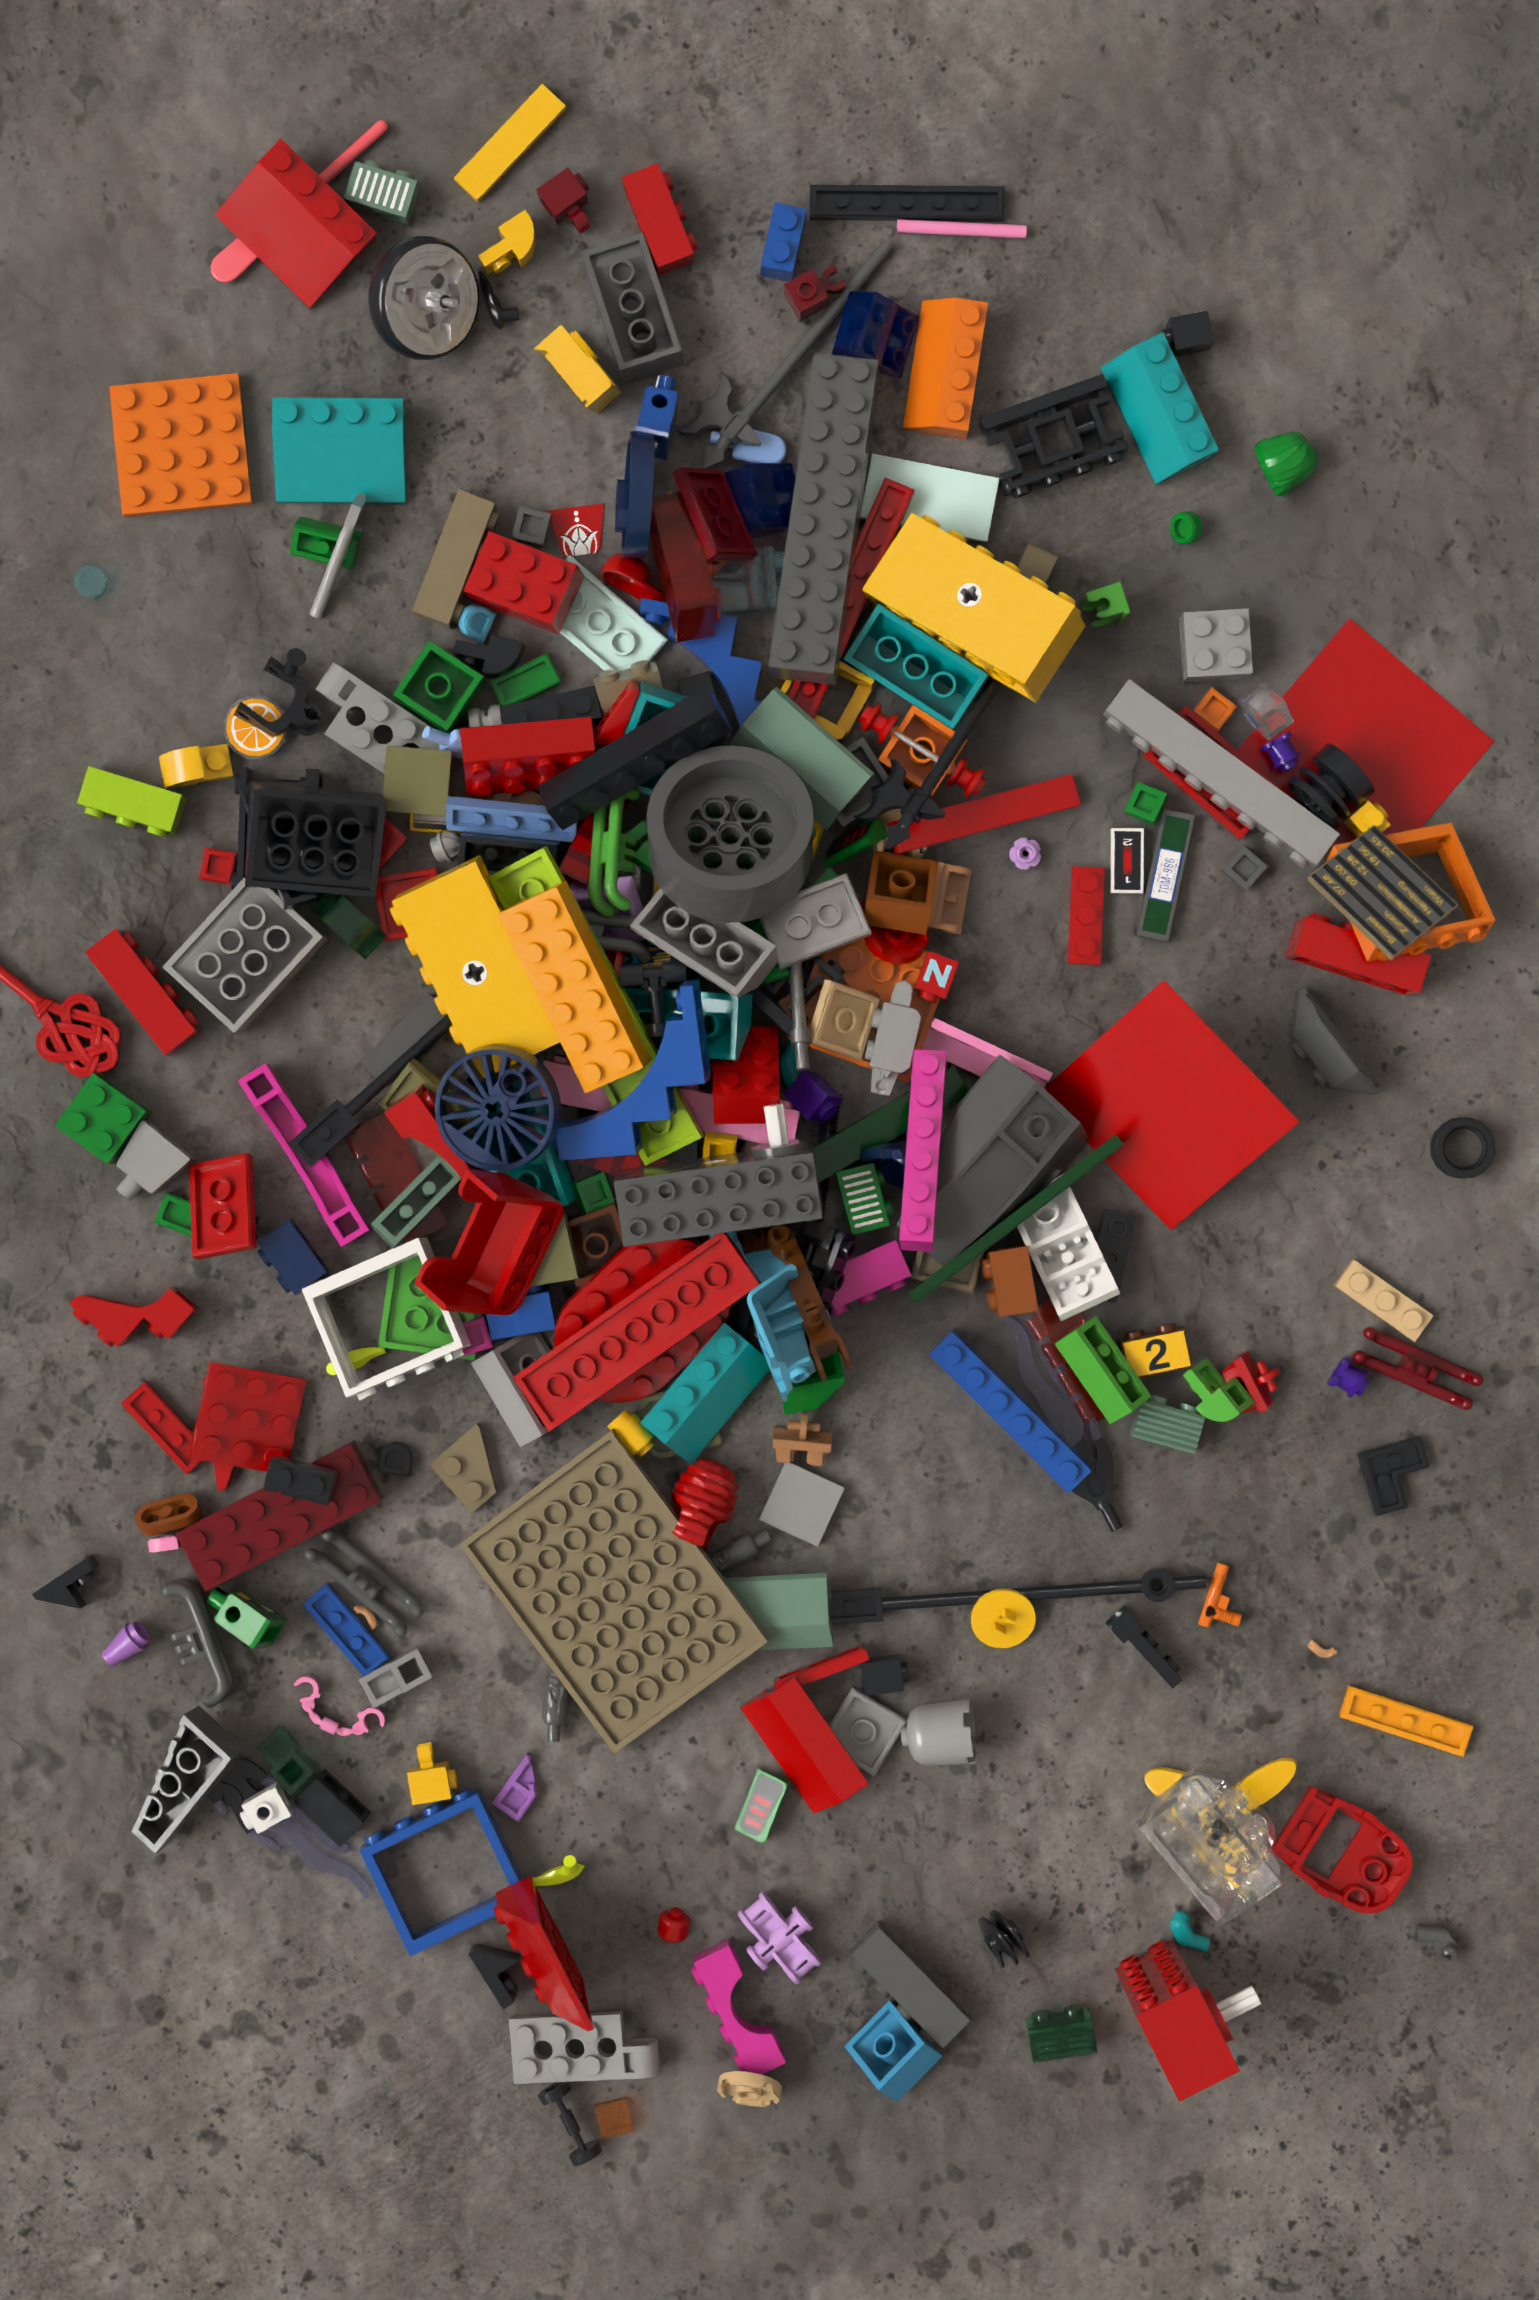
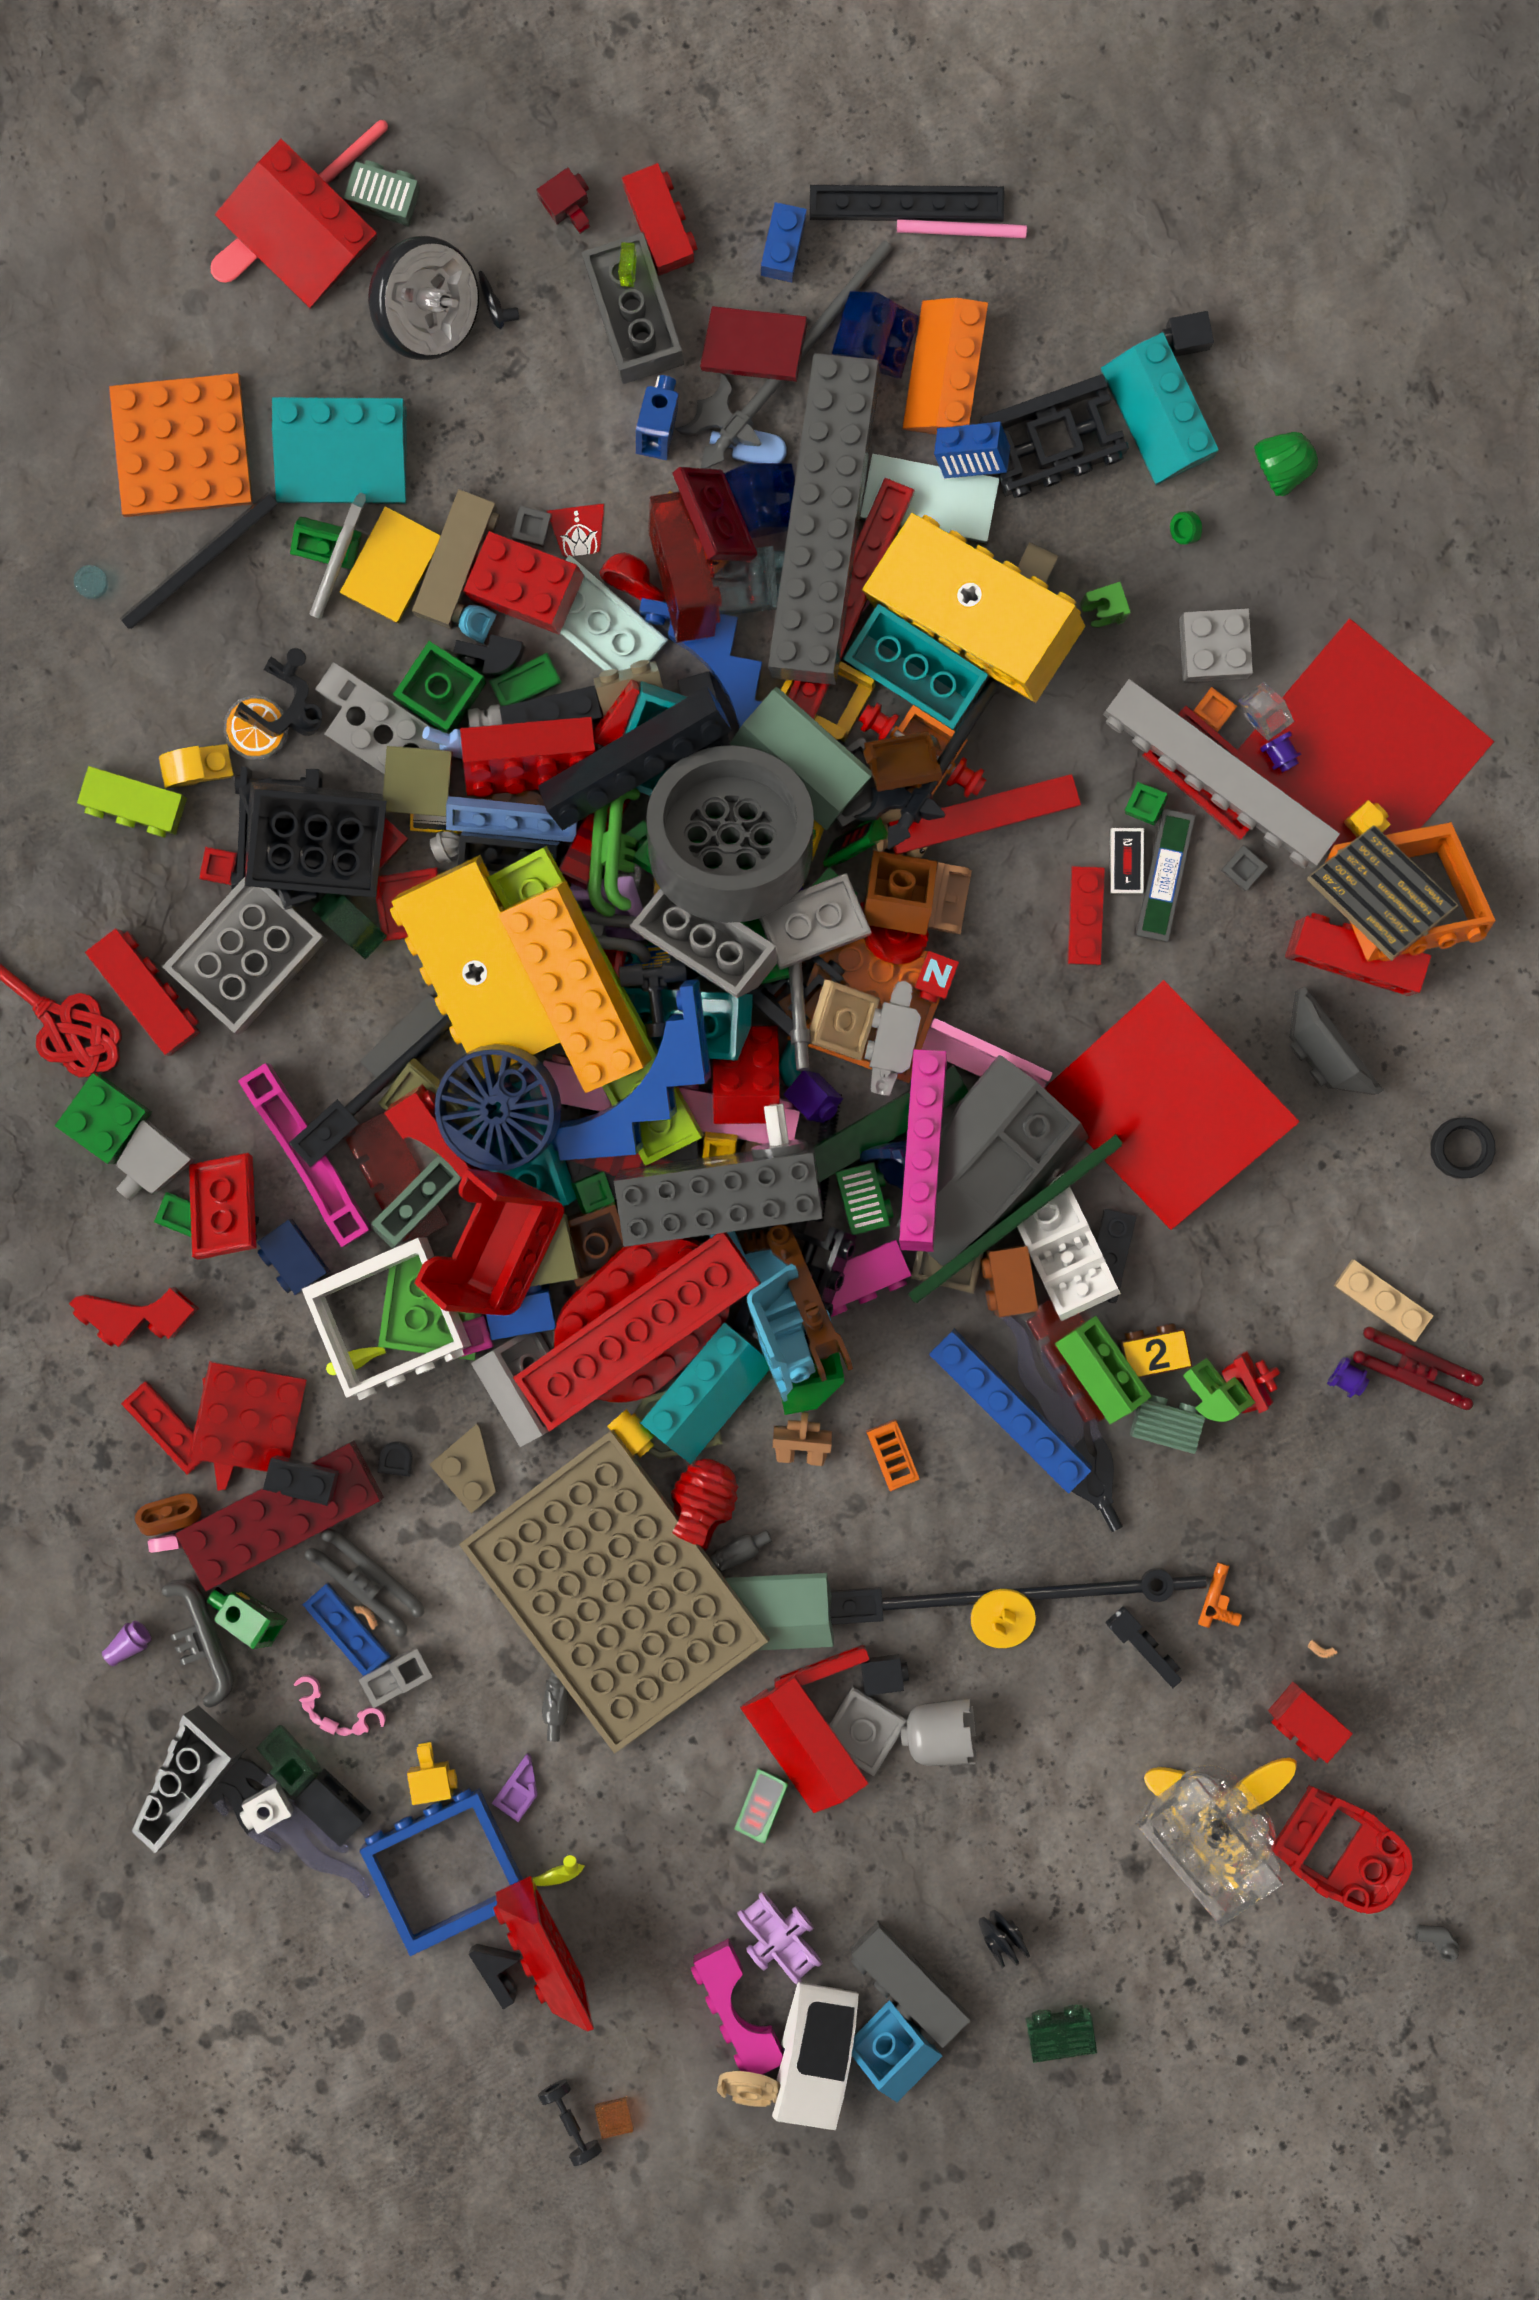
black slope [32,1555,99,1608] -> none
yellow tile [454,84,566,203] -> none
yellow brick [478,210,536,275] -> none
light grey hinge [509,2011,661,2084] -> none
yellow piece [534,325,622,413] -> none
dark blue piece [615,431,654,558] -> none
red piece [657,1907,691,1943] -> none
light grey tile [759,1462,845,1547] -> none
dark red brick [784,266,845,322] -> none
lavender plate [1009,838,1041,870] -> none
red piece [1115,1940,1261,2102] -> none
teal arm [1170,1911,1210,1953] -> none
black wheel [1287,743,1375,830] -> none
light orange tile [1338,1685,1474,1757] -> none
black tile [1357,1435,1429,1516] -> none
none -> black tile [120,492,277,629]
none -> yellow tile [340,507,441,624]
none -> clear neon green tile [618,242,637,287]
none -> dark red tile [700,306,808,382]
none -> white slope [772,1982,859,2130]
none -> reddish brown piece [863,731,942,792]
none -> orange slope [866,1419,920,1491]
none -> blue brick [934,422,1010,479]
none -> red brick [1268,1682,1353,1764]

